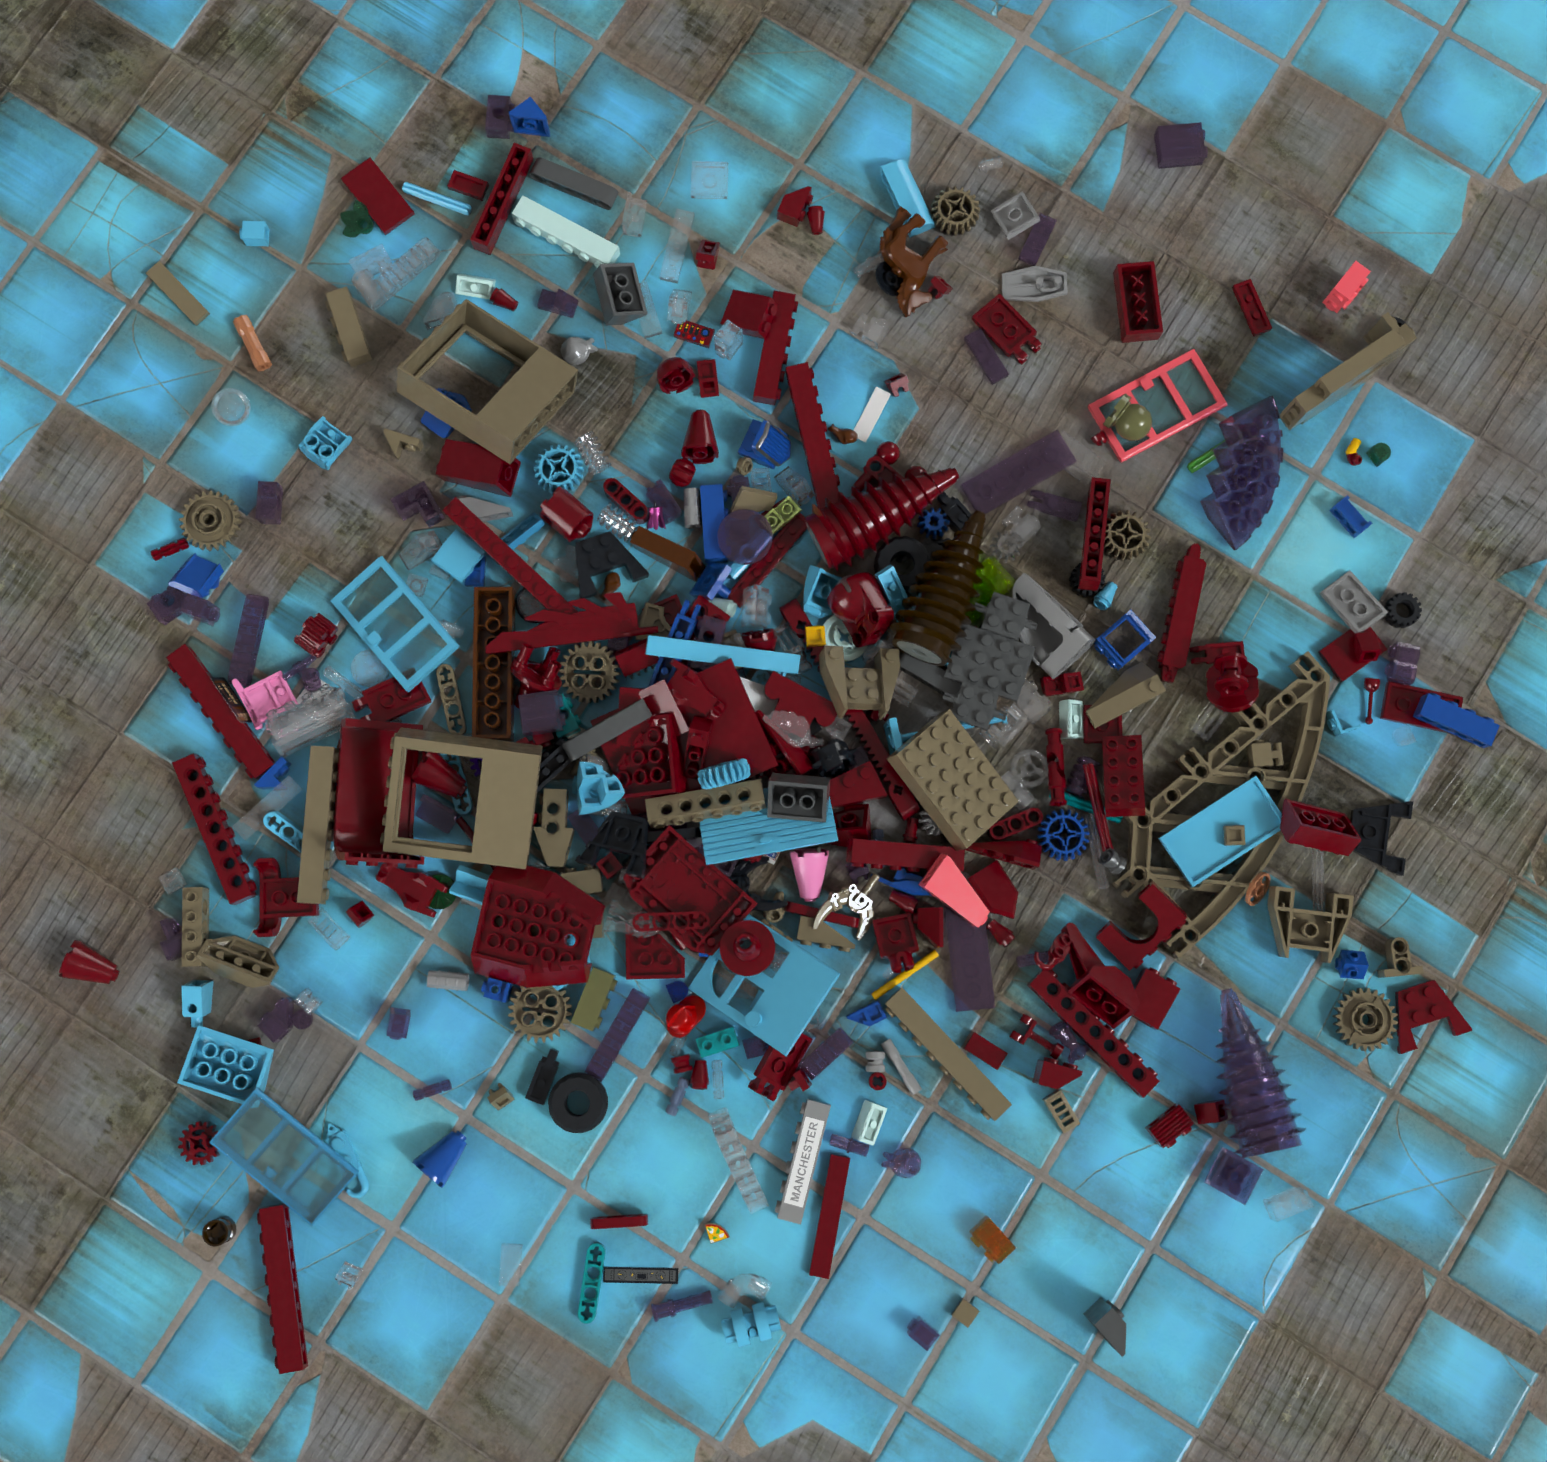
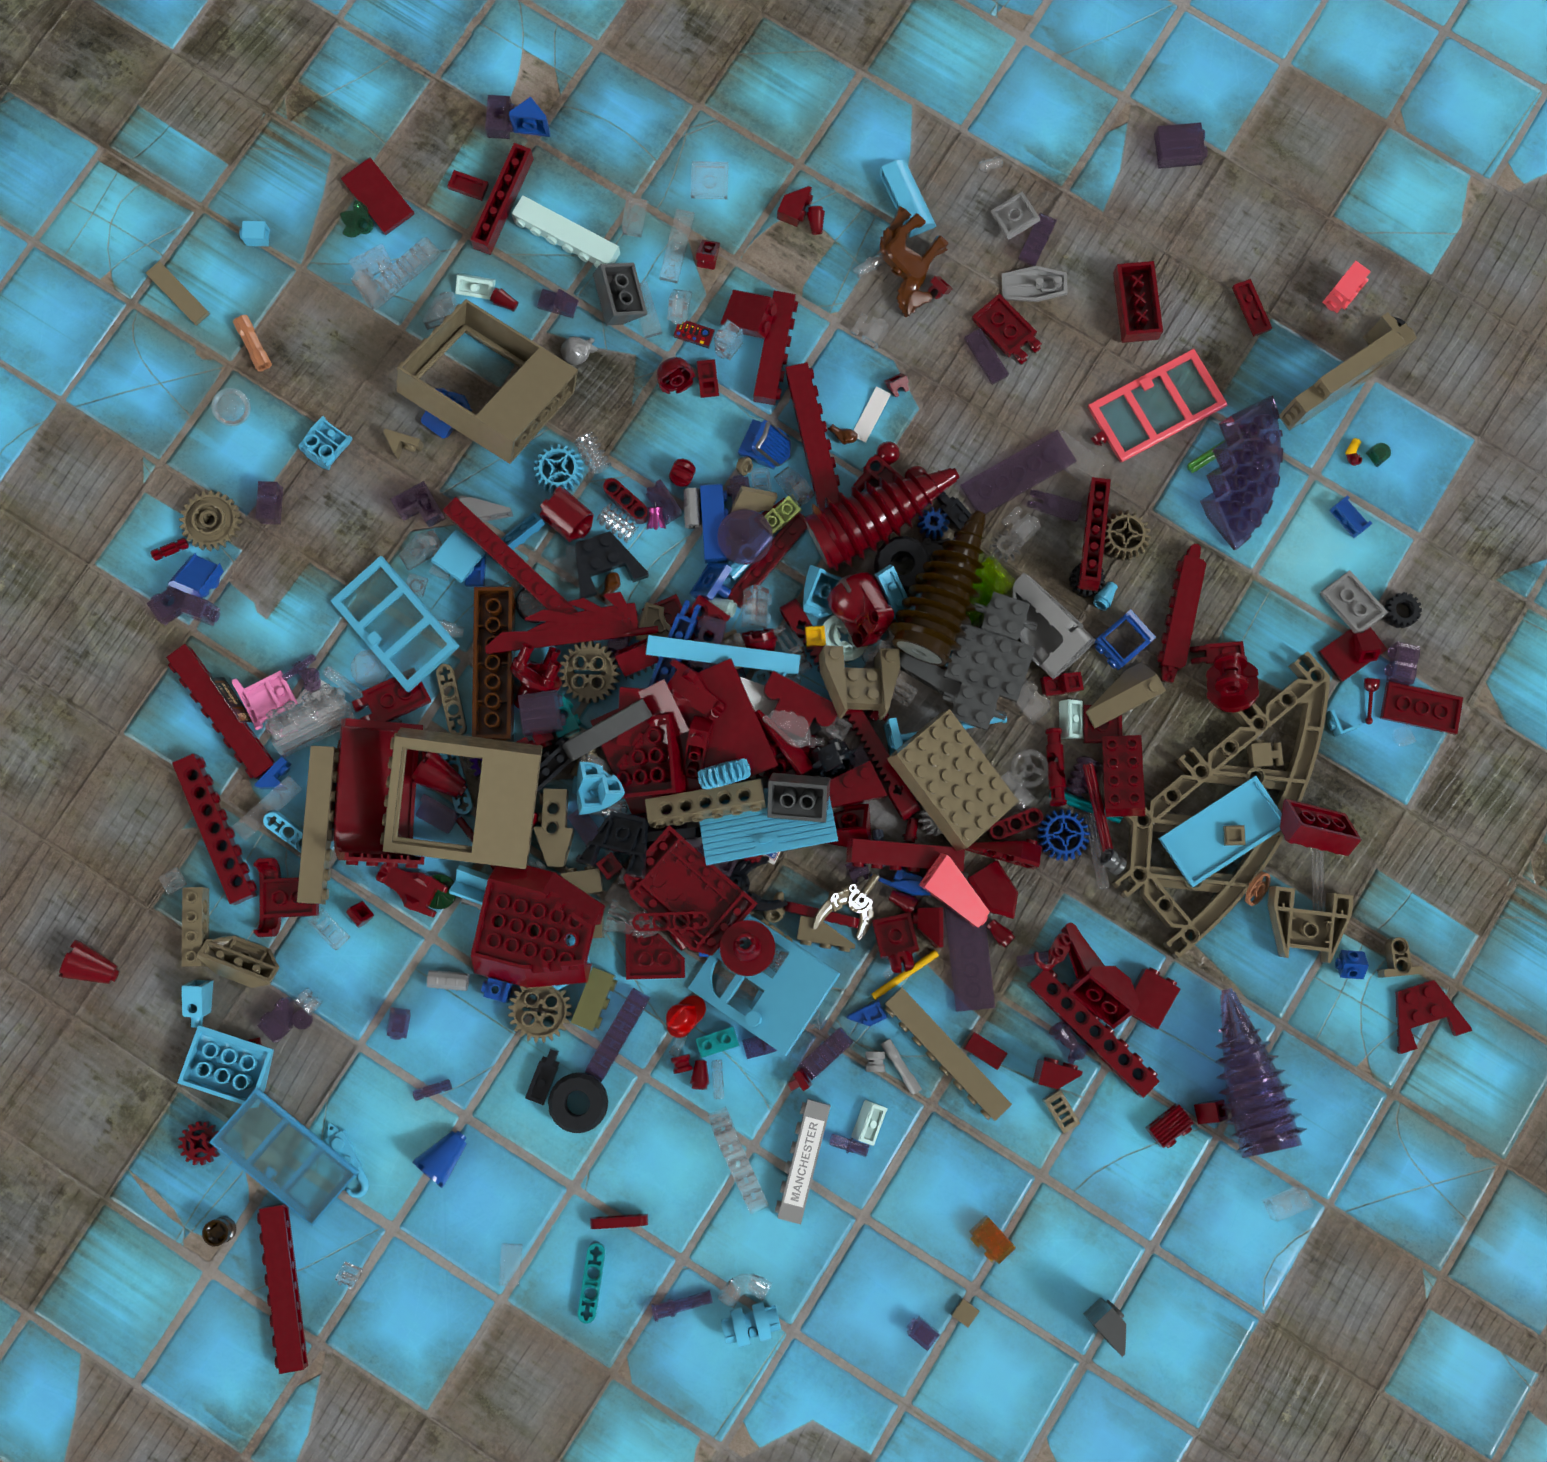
clear purple brick [159,918,182,961] -> none
clear purple beam [228,594,269,687] -> none
dark red brick [294,613,338,658] -> none
dark tan brick [325,286,373,367] -> none
medium azure axle [402,182,472,216] -> none
dark red slope [436,439,521,497] -> none
dark tan tile [487,1083,515,1111] -> none
dark grey beam [529,157,619,210] -> none
sticker [603,1267,678,1284] -> none
reddish brown slope [630,526,706,582] -> none
clear blue tile [666,981,688,1004] -> none
sand blue axle [666,1077,690,1116] -> none
dark red cone [681,409,719,464] -> none
tile [705,1222,730,1244] -> none
dark red tile [748,1033,813,1102] -> none
bright pink cone [790,848,829,902] -> none
dark red tile [809,1154,850,1279] -> none
dark red bush [869,1072,887,1090] -> none
black dish [875,261,903,296] -> none
clear purple piece [881,1148,921,1178] -> none
dark tan gear [930,185,980,236] -> none
clear panel [979,703,1030,749] -> none
dark red bar [1009,1014,1064,1060] -> none
dark red arch [1096,880,1187,971] -> none
olive tile [1103,393,1152,441] -> none
clear tile [1191,703,1230,742] -> none
clear purple brick [1204,1147,1264,1205] -> none
dark tan gear [1333,988,1398,1051] -> none
black wing [1350,801,1413,876] -> none
blue brick [1413,693,1500,748] -> none

